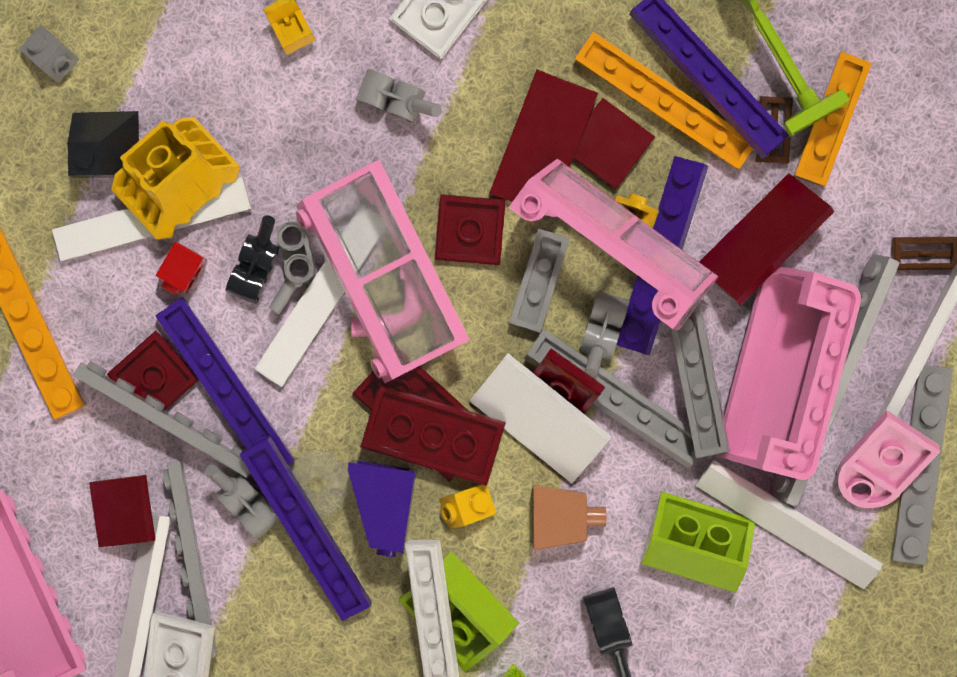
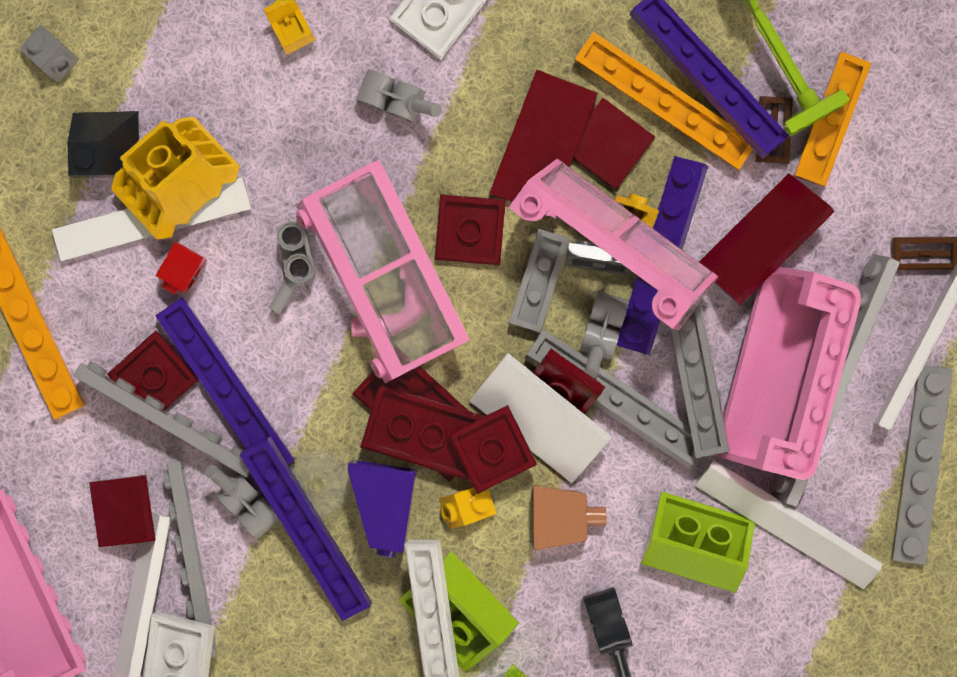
black beam [225,215,280,304] -> none
white tile [255,204,388,387] -> none
bright pink plate [837,410,941,508] -> none
none -> dark red tile [448,405,537,494]
none -> dark grey plate [565,241,631,276]

